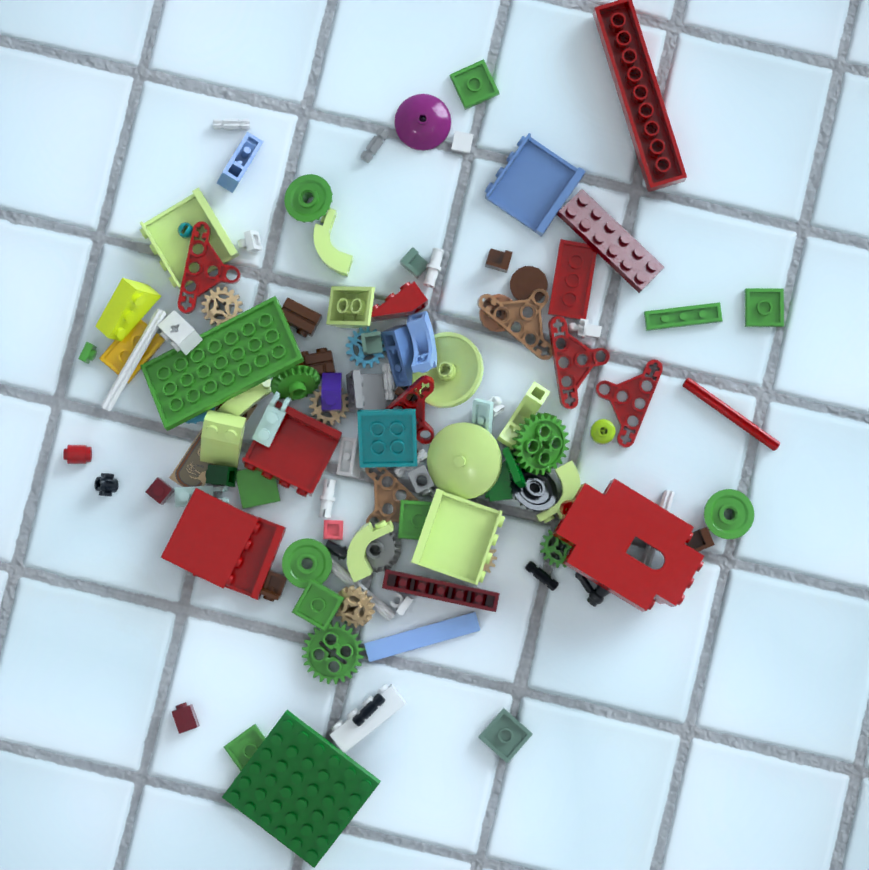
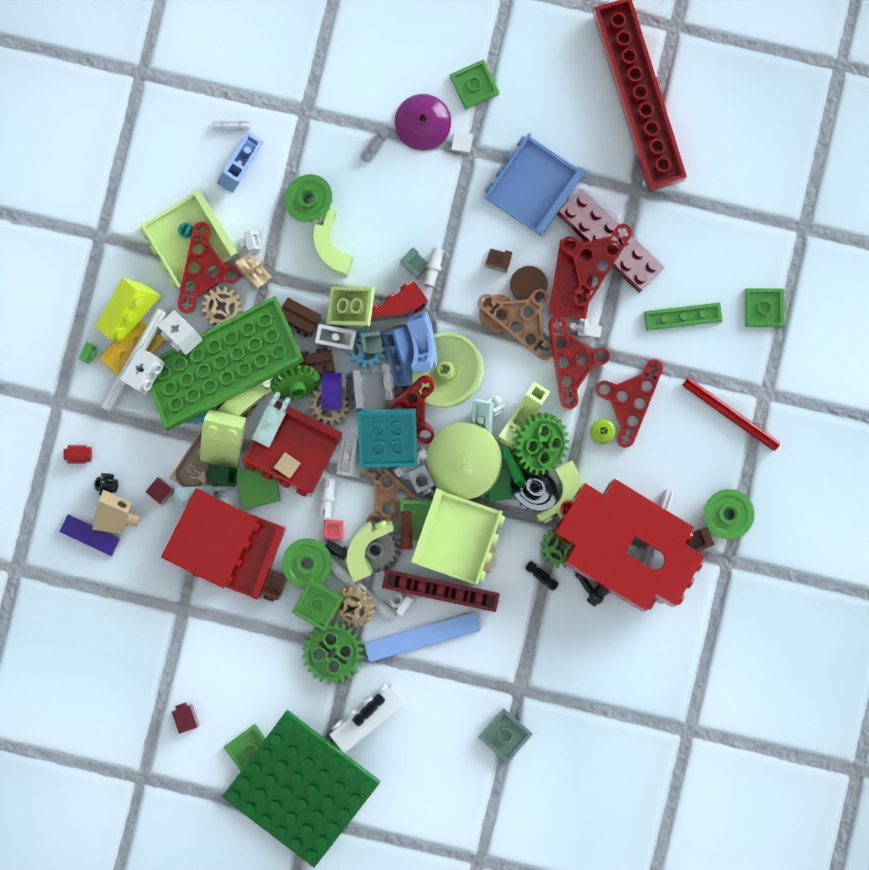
none -> dark purple tile [59,514,120,556]
none -> tan torso [92,490,140,534]
none -> white brick [119,347,165,395]
none -> tan hips [234,252,272,290]
none -> tan tile [274,452,301,480]
none -> white slope [315,324,357,351]
none -> clear red axle [399,511,414,550]
none -> red beam [561,224,632,307]

